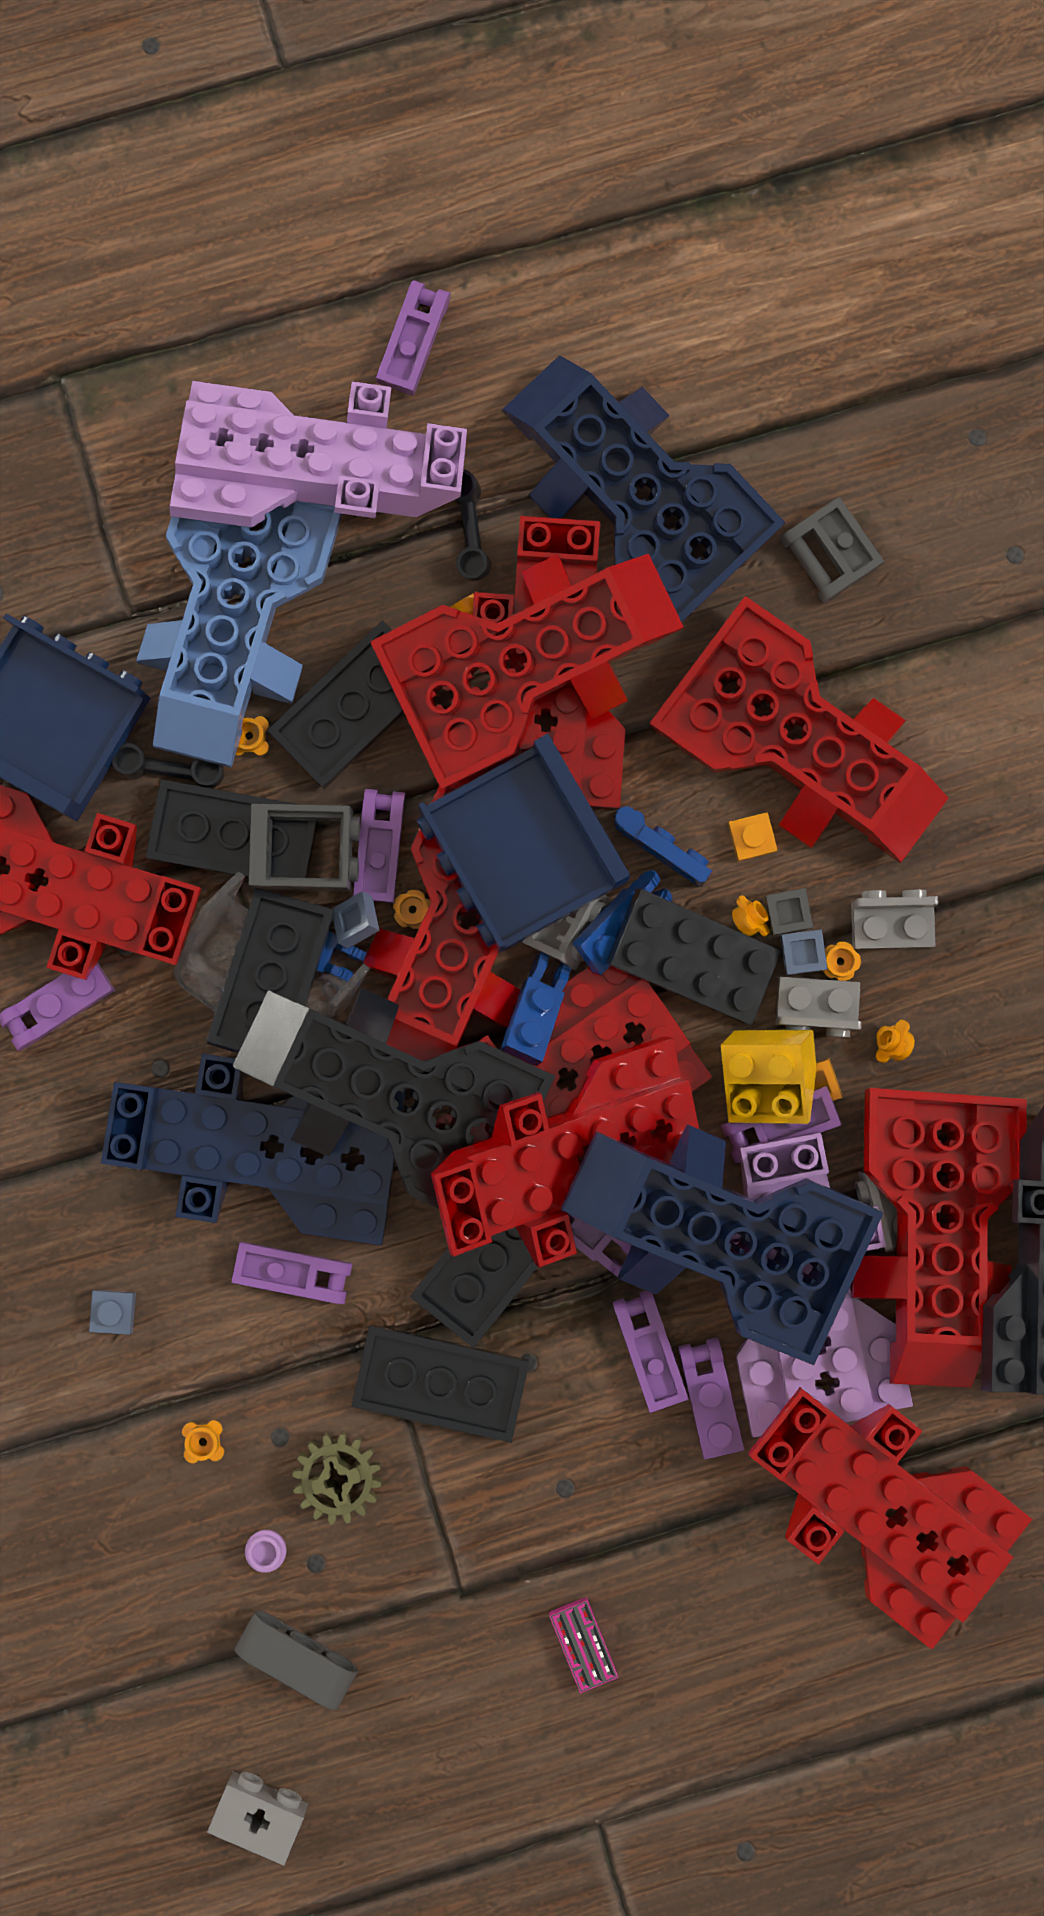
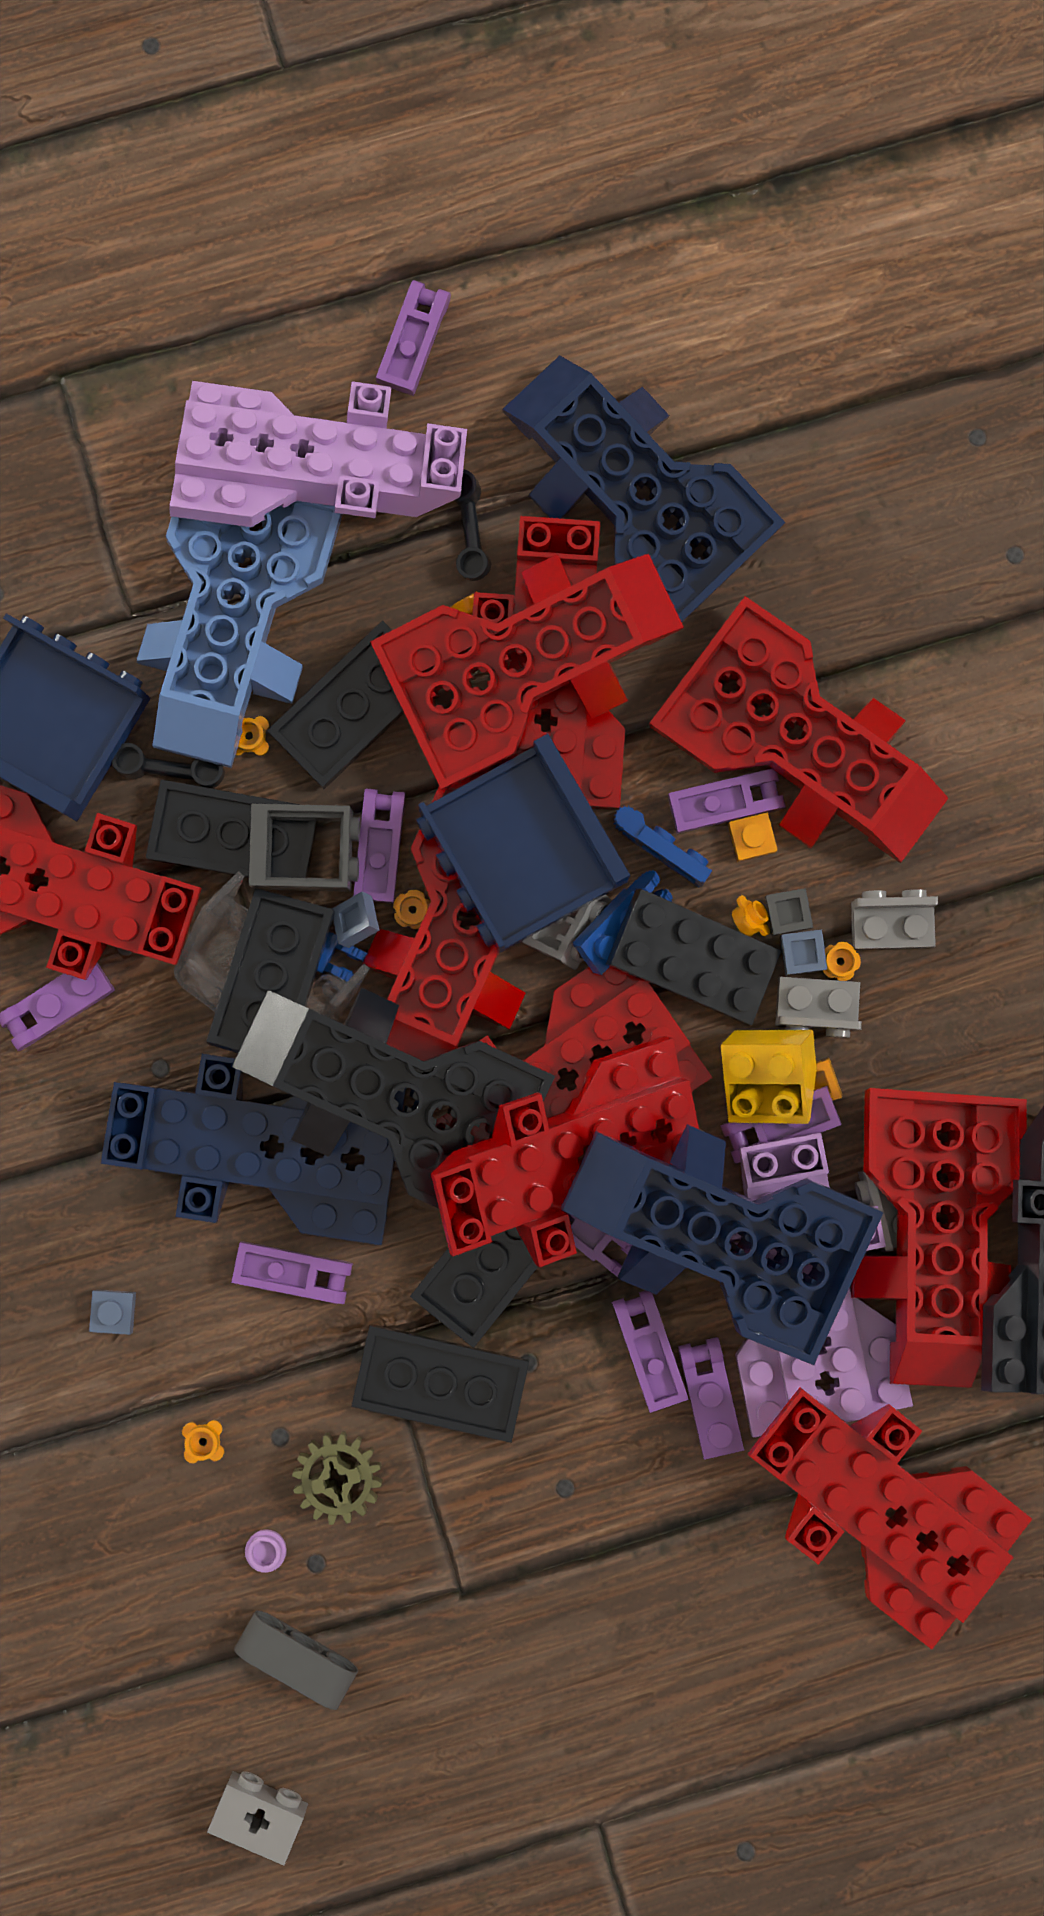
blue hinge [501,952,571,1066] -> none
tile [549,1596,618,1694] -> none
dark grey plate [779,497,884,604] -> none
light orange plate [876,1019,915,1063] -> none
none -> medium lavender plate [667,769,786,834]

